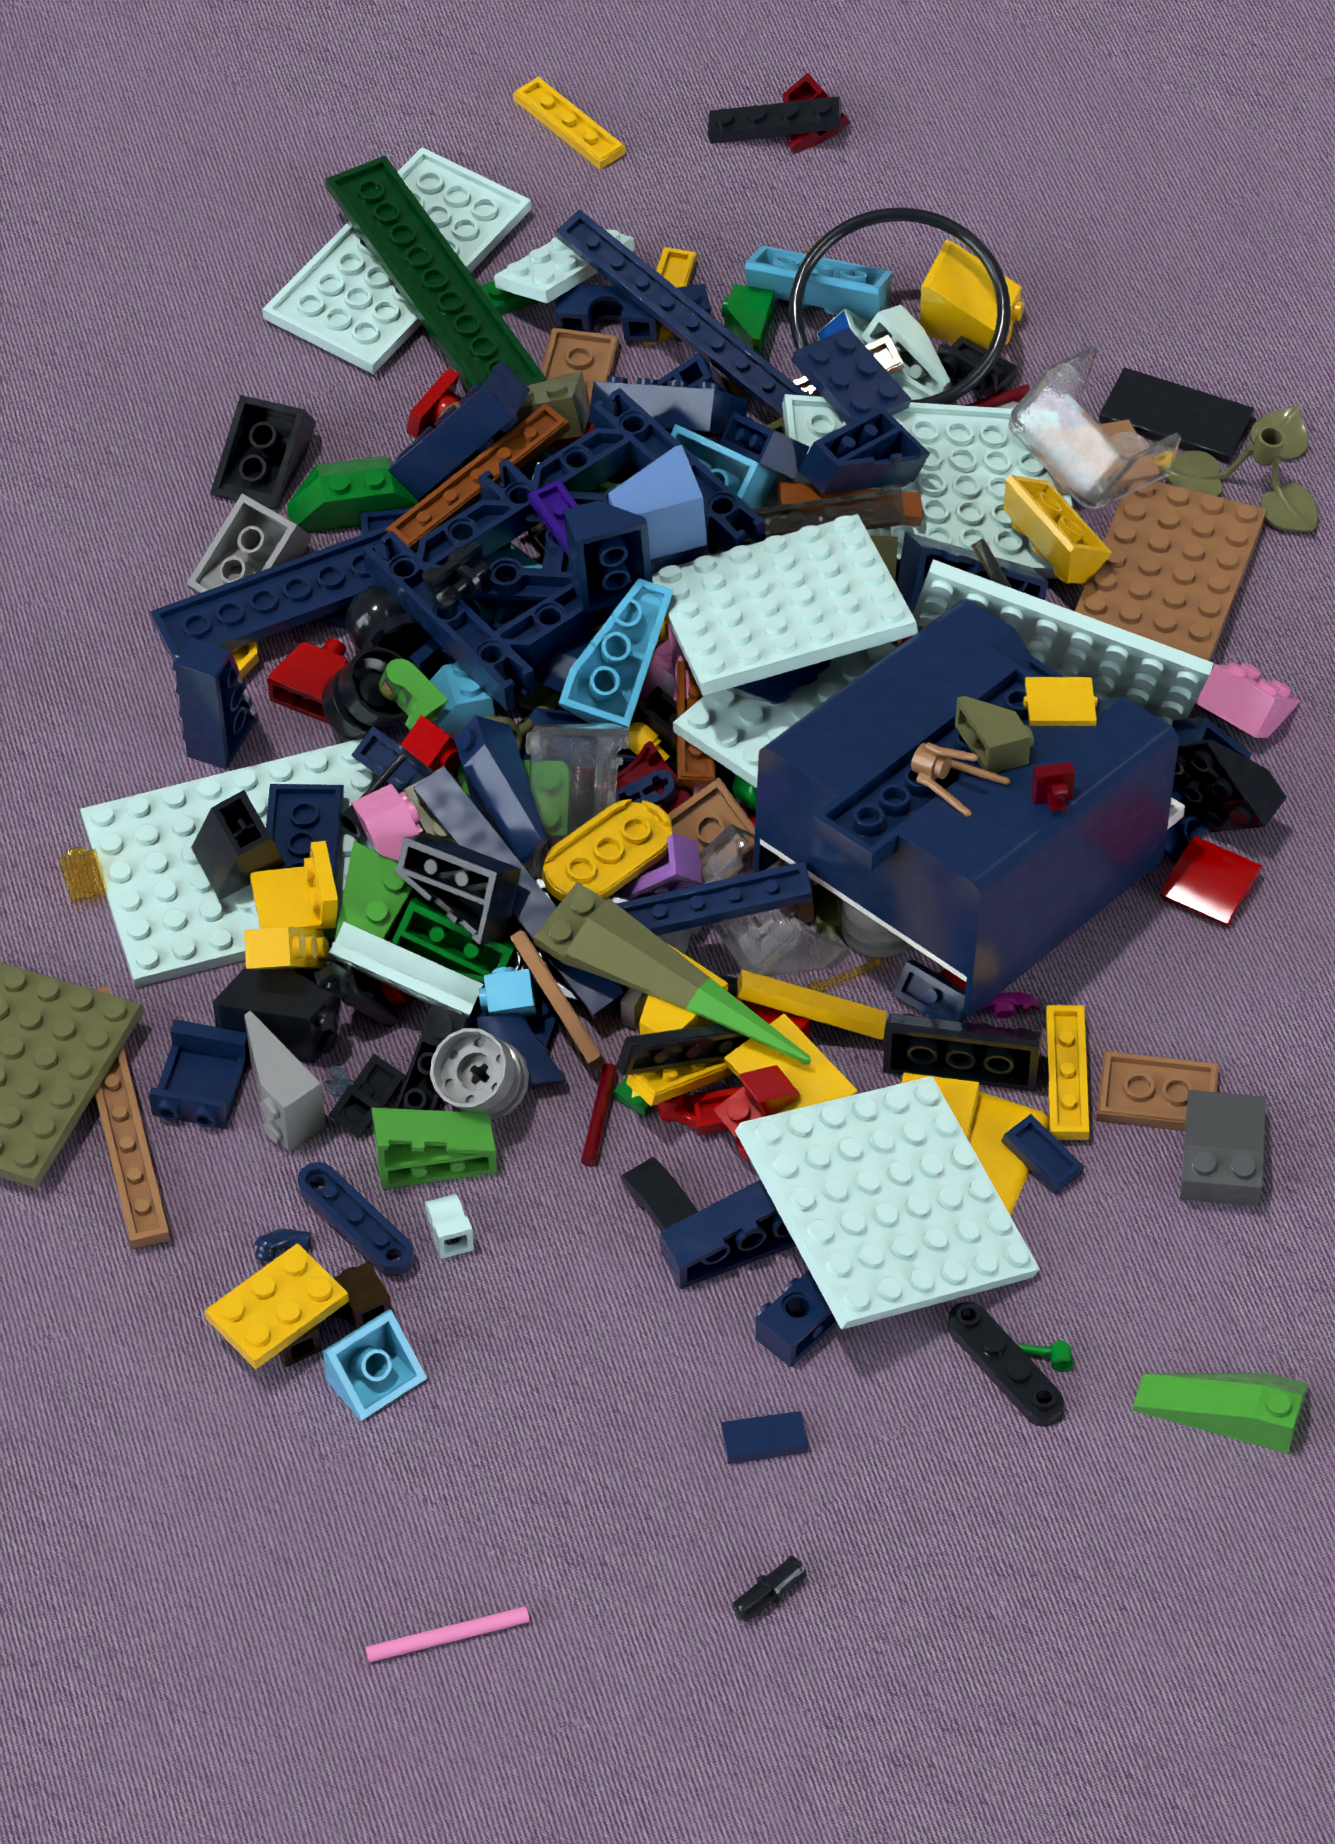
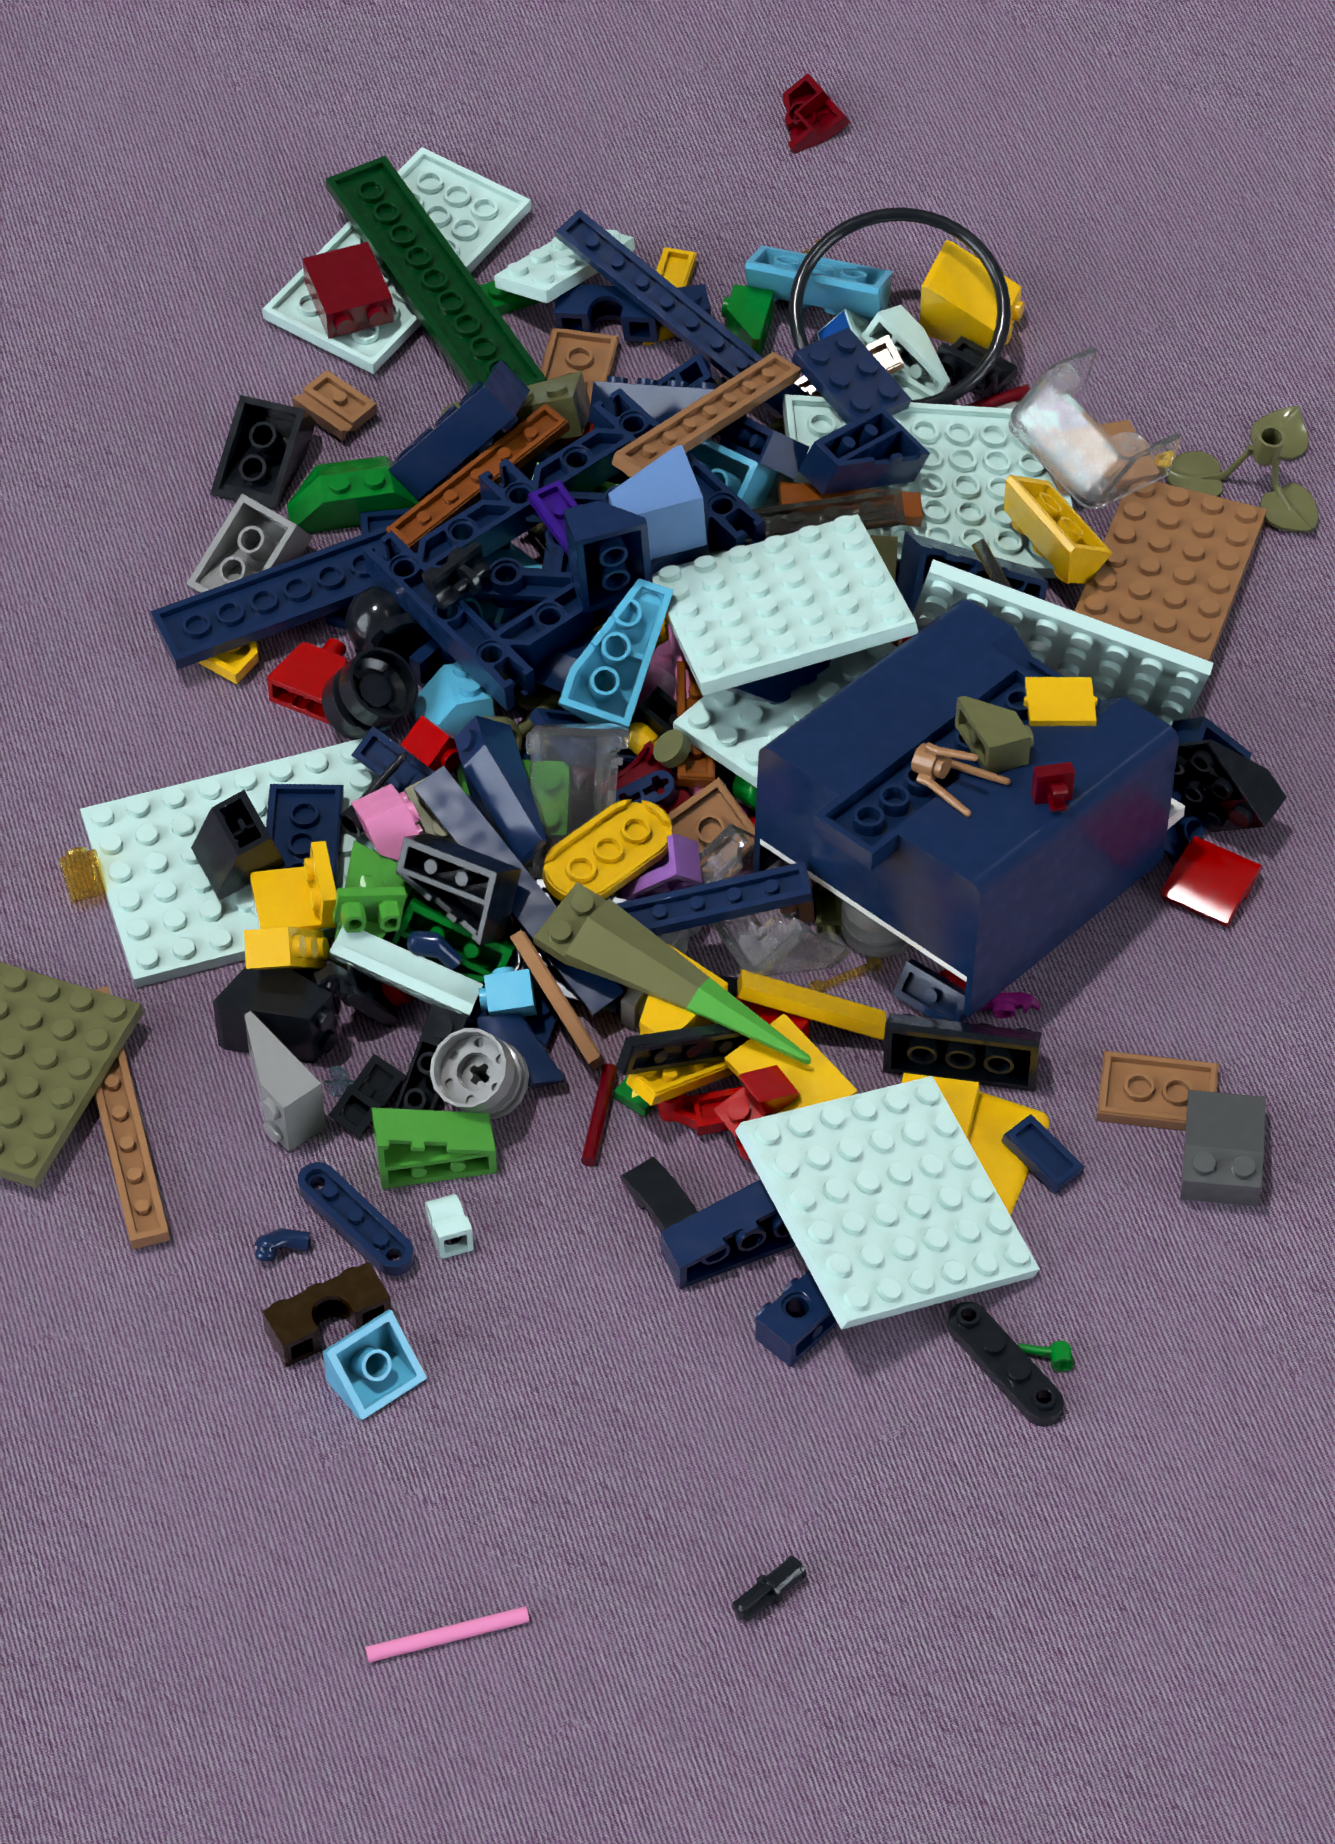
dark blue panel [149,1019,250,1129] -> none
dark blue wedge [173,637,258,770] -> none
yellow plate [204,1243,349,1370] -> none
bright green leg [379,659,449,730] -> none
red tile [406,368,460,438] -> none
yellow tile [513,77,625,170] -> none
black plate [708,96,842,144] -> none
dark blue tile [721,1411,808,1464] -> none
yellow plate [1045,1005,1089,1140] -> none
black tile [1099,367,1254,464] -> none
bright green wedge [1132,1373,1309,1454] -> none
bright pink slope [1196,662,1300,738] -> none
none -> medium nougat plate [292,370,377,441]
none -> dark red brick [302,242,394,339]
none -> bright green hips [333,875,406,933]
none -> dark blue arm [407,930,462,970]
none -> medium nougat plate [612,352,801,478]
none -> olive tile [653,729,691,768]

